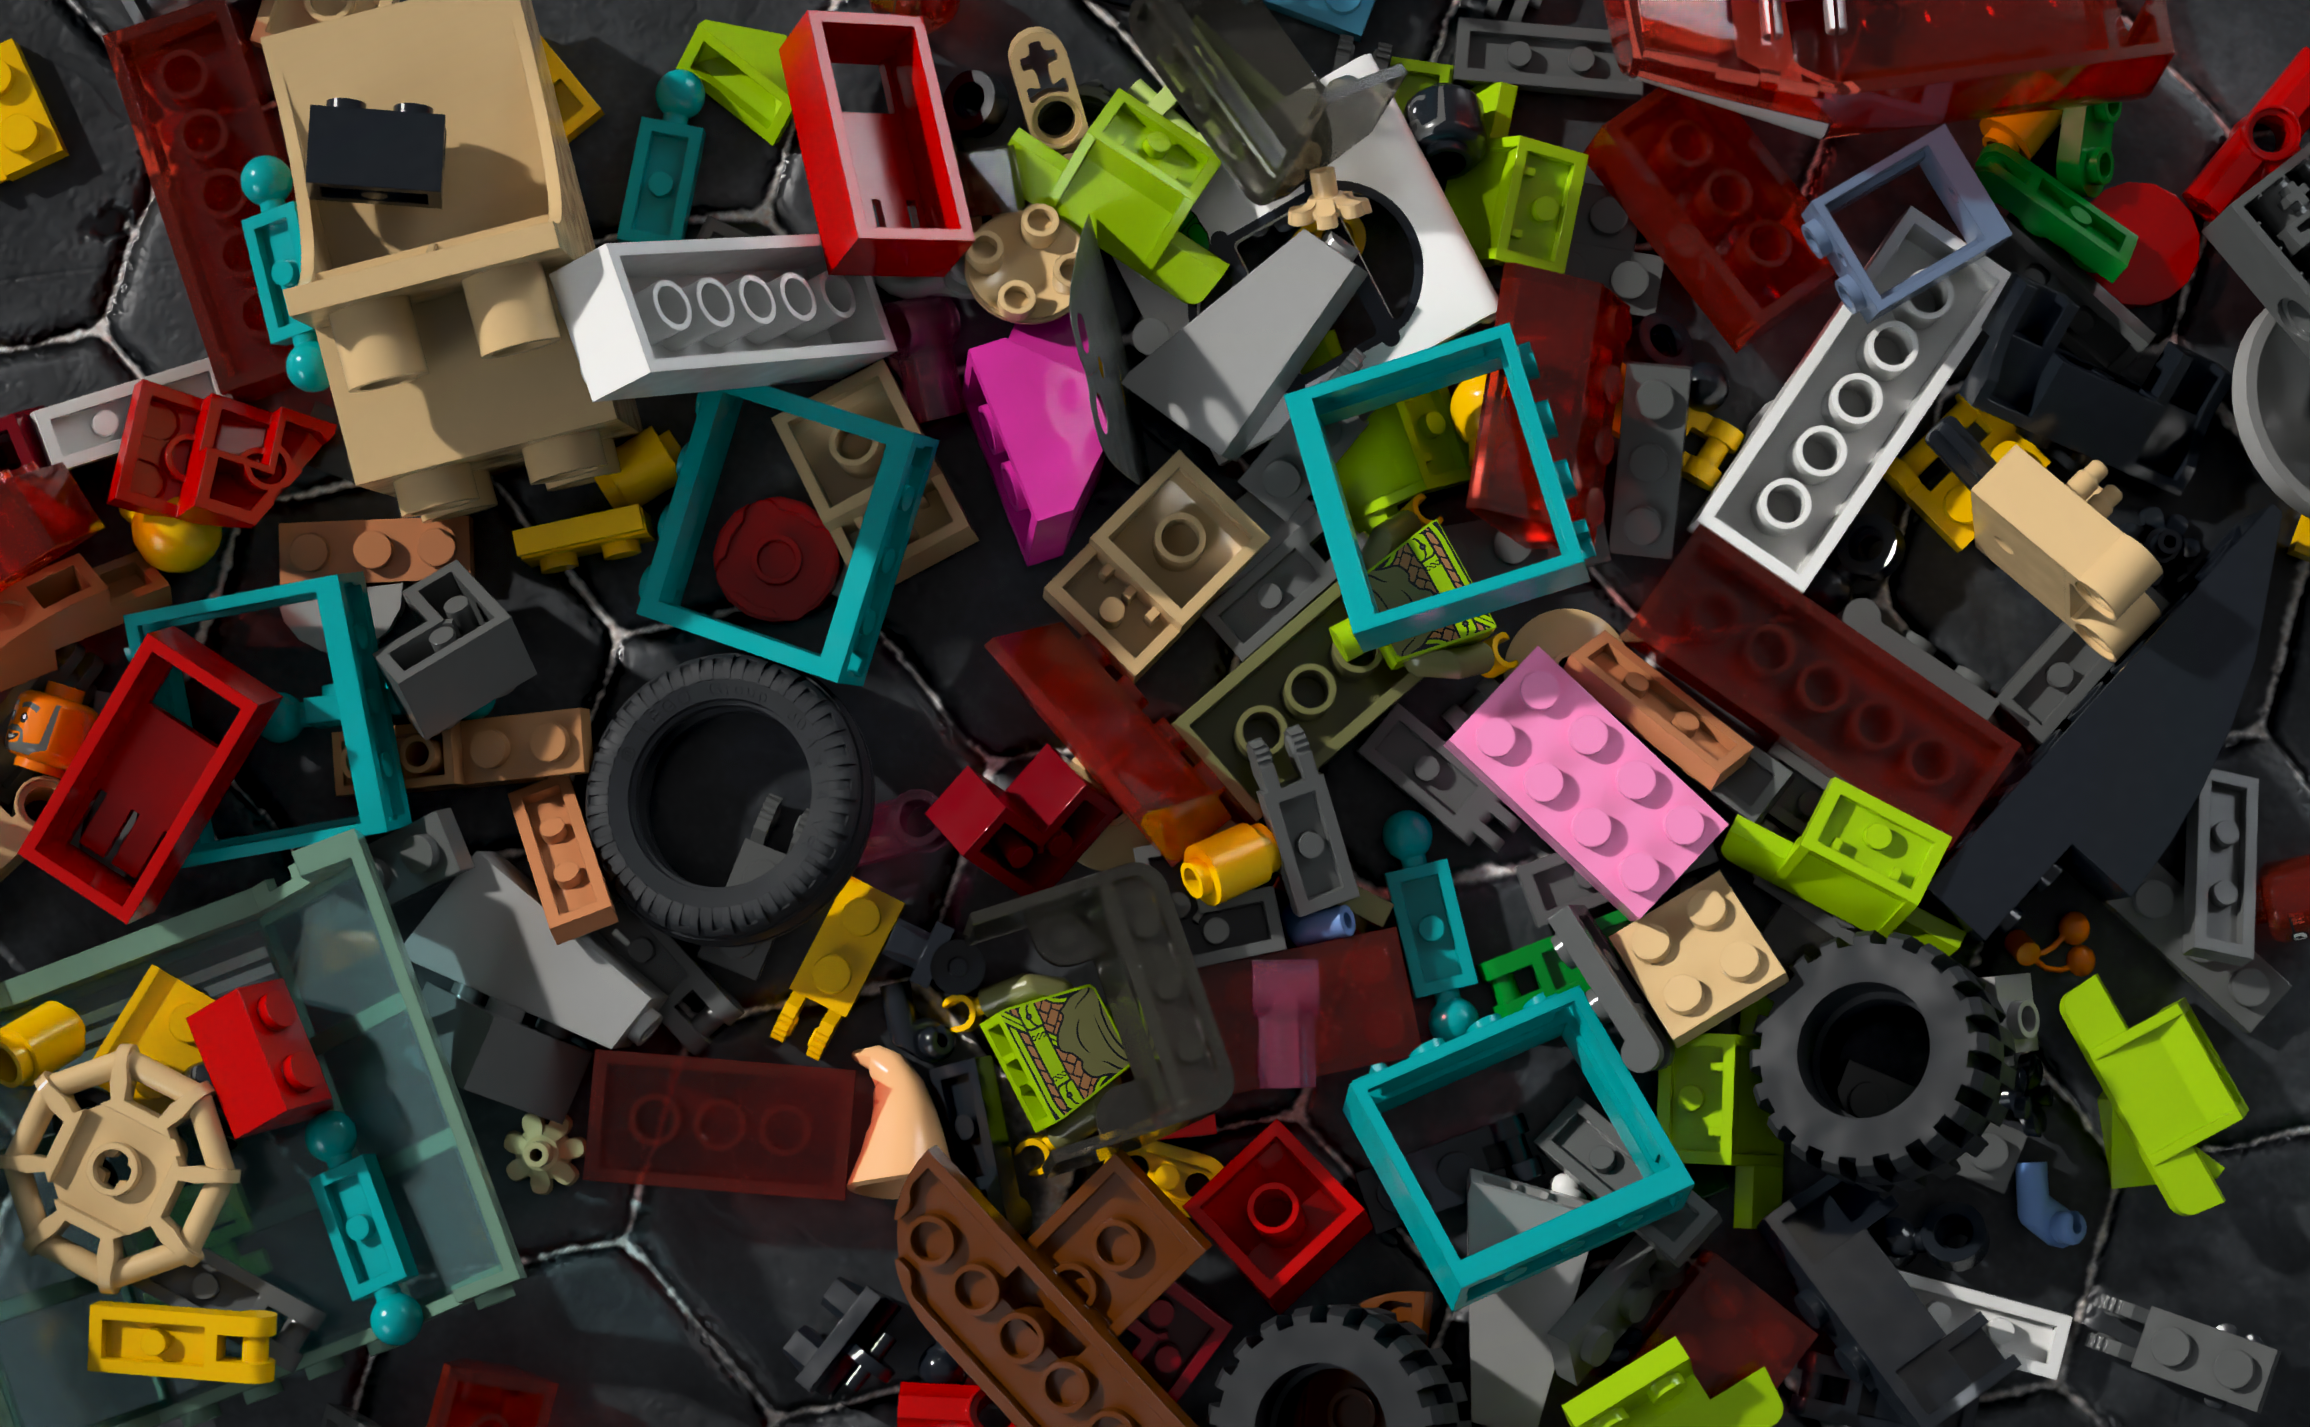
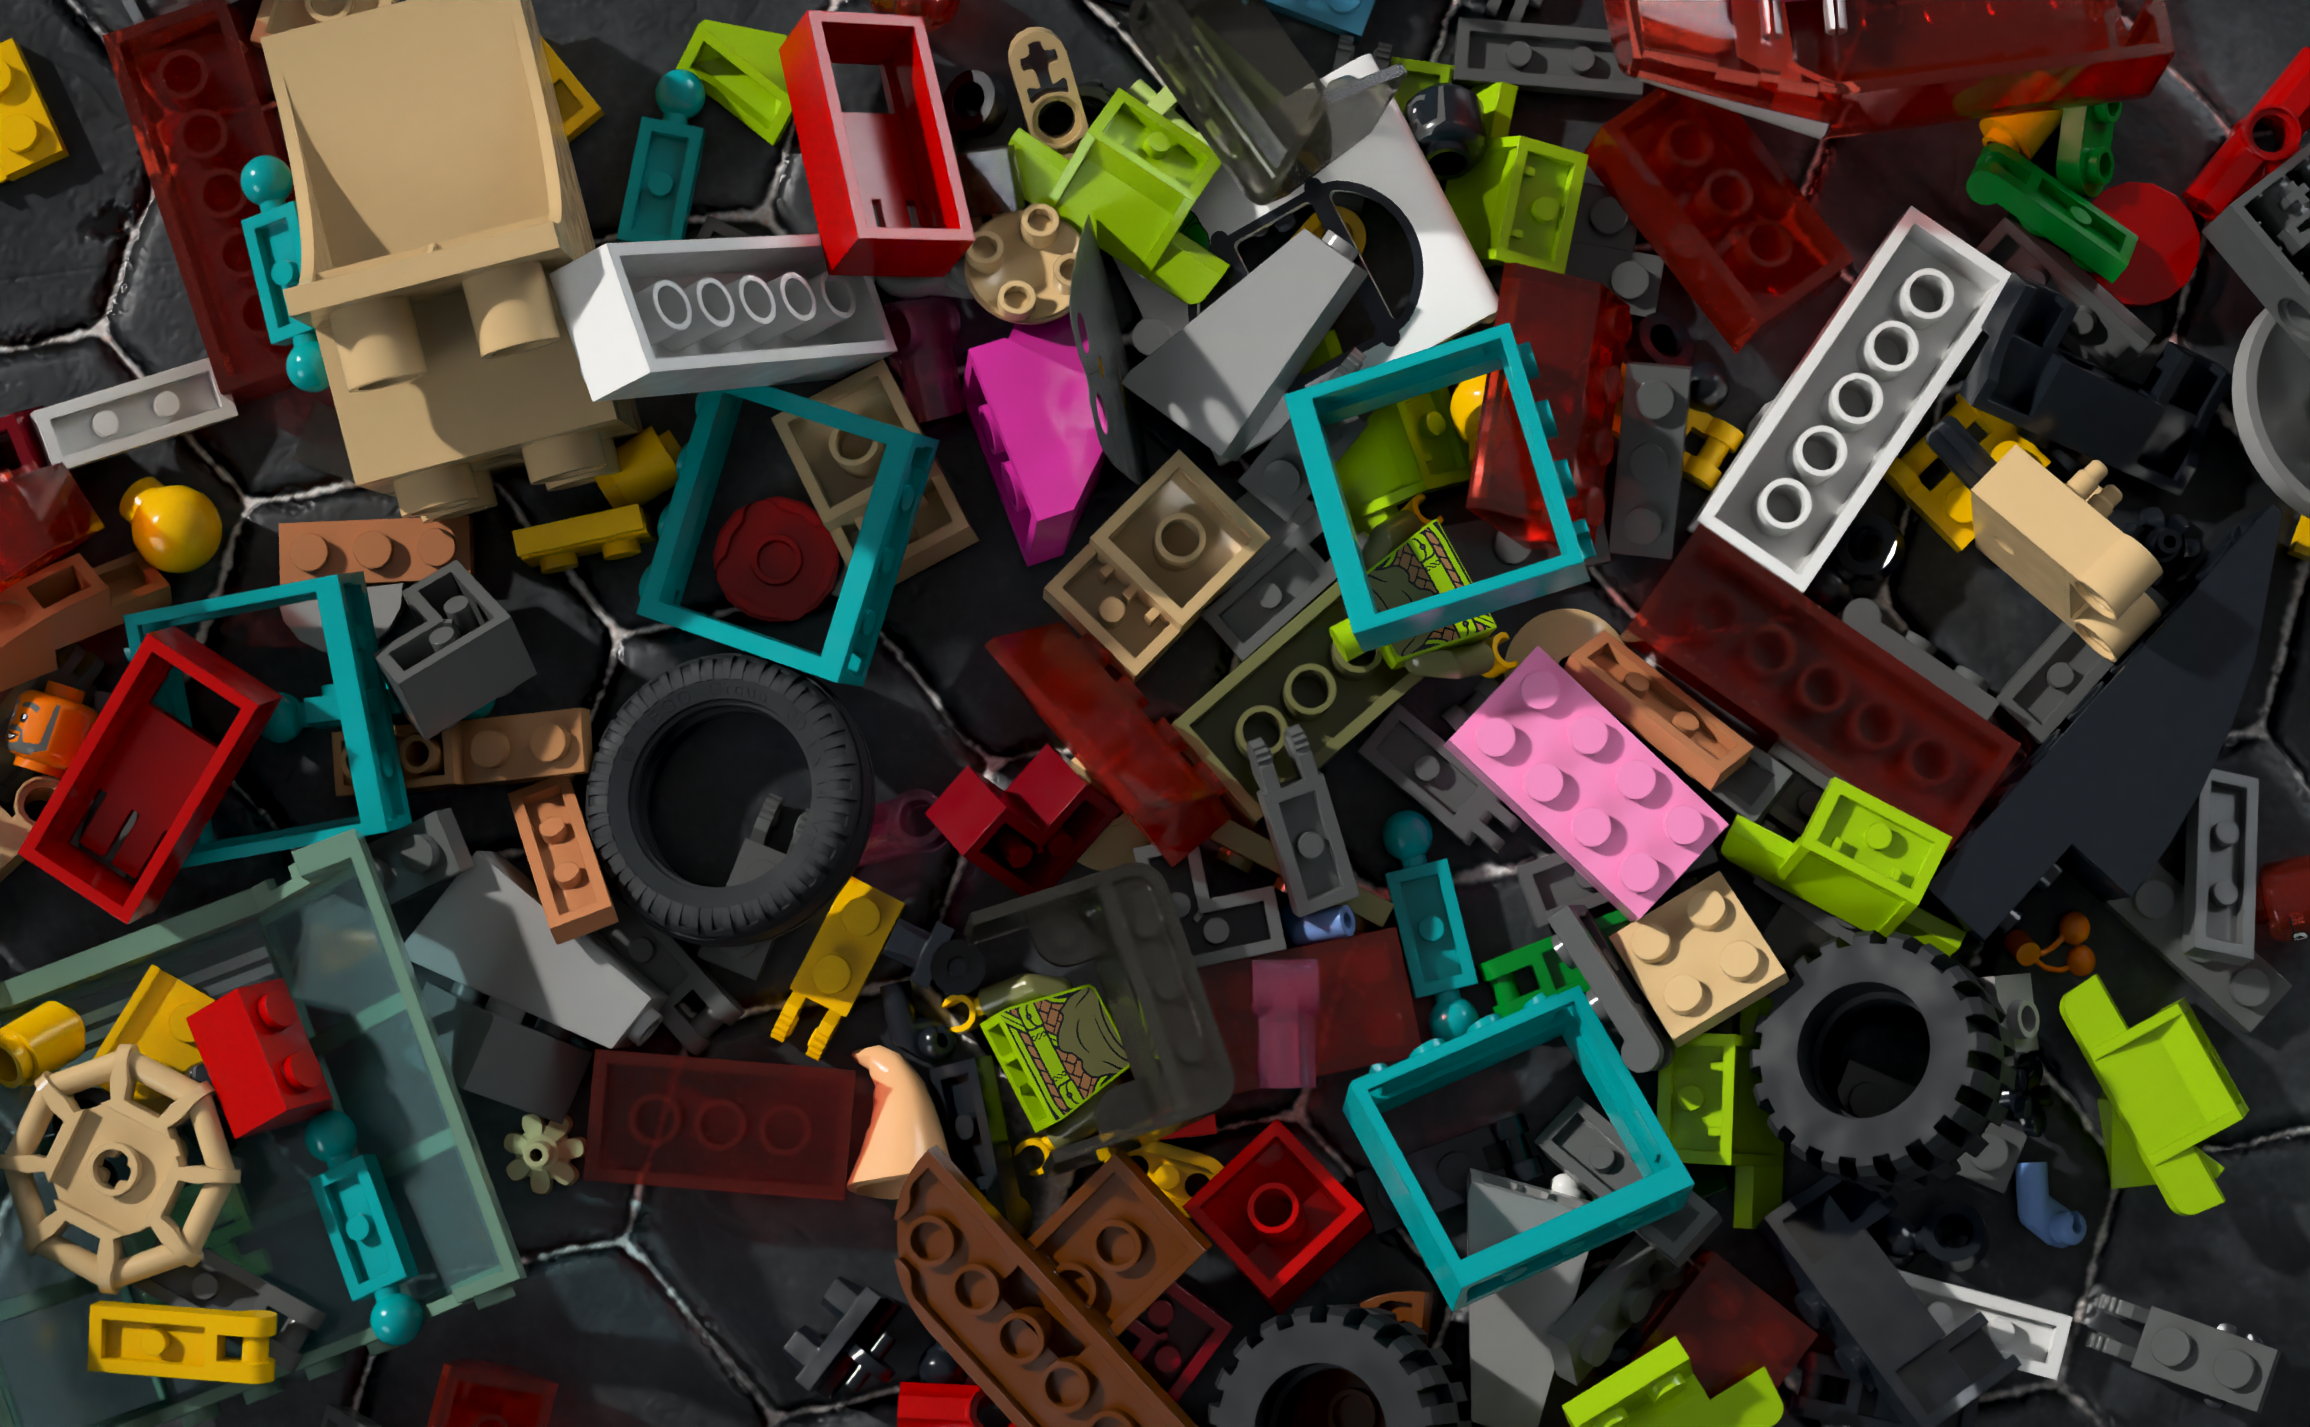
red slope [107,379,337,528] -> none
black brick [305,98,447,209] -> none
yellow brick [1180,823,1281,906] -> none
tan plant [1288,166,1373,230] -> none
sand blue window [1801,124,2013,324] -> none

